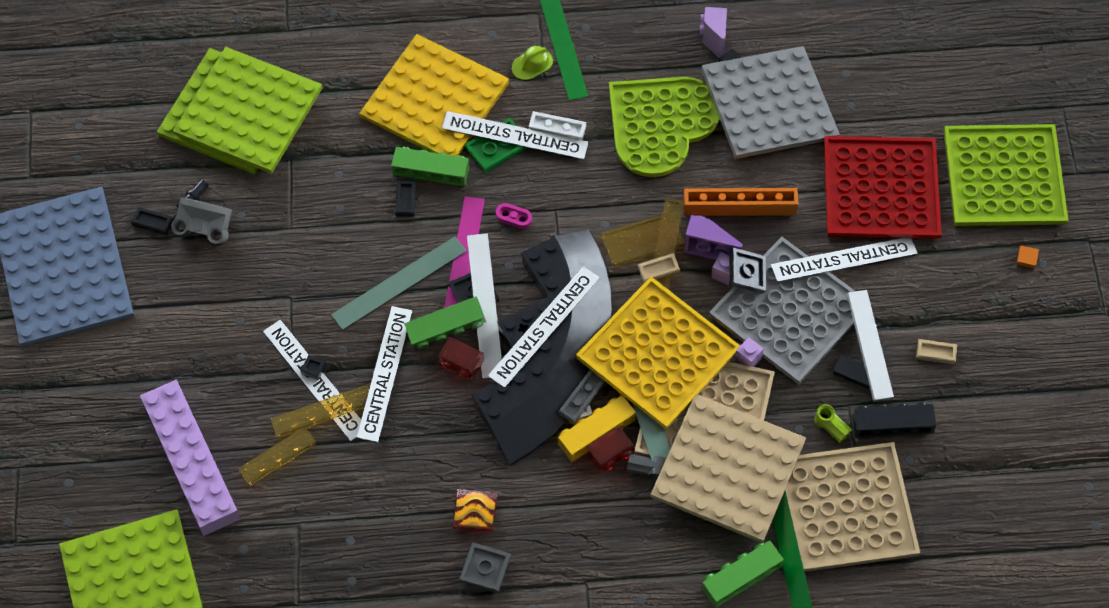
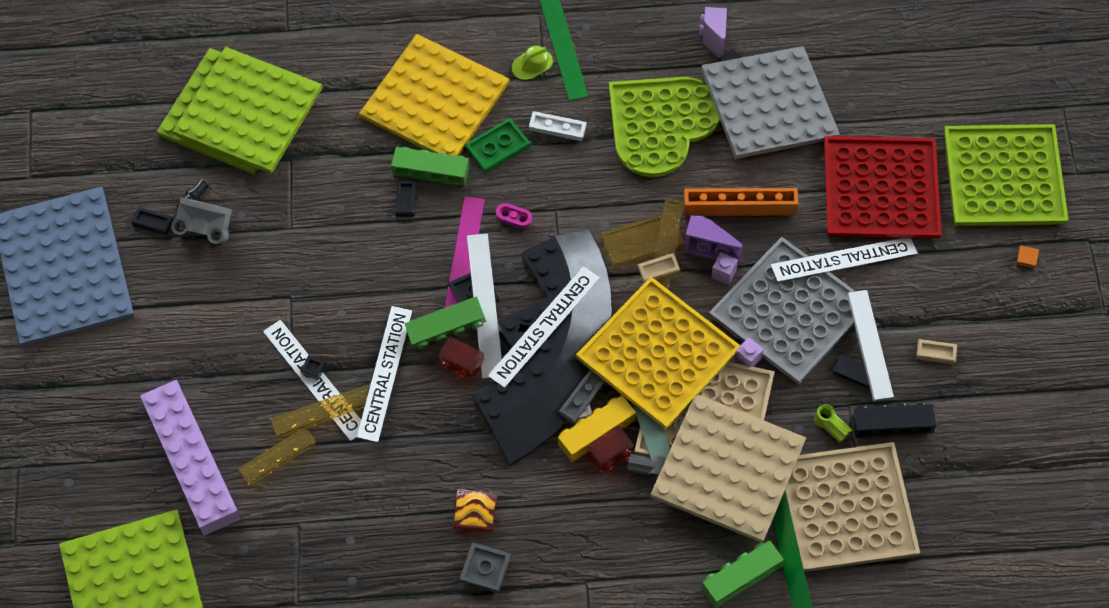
sand green sticker [331,236,467,330] -> none
white sticker [442,111,588,159] -> none
plate [729,248,766,293] -> none

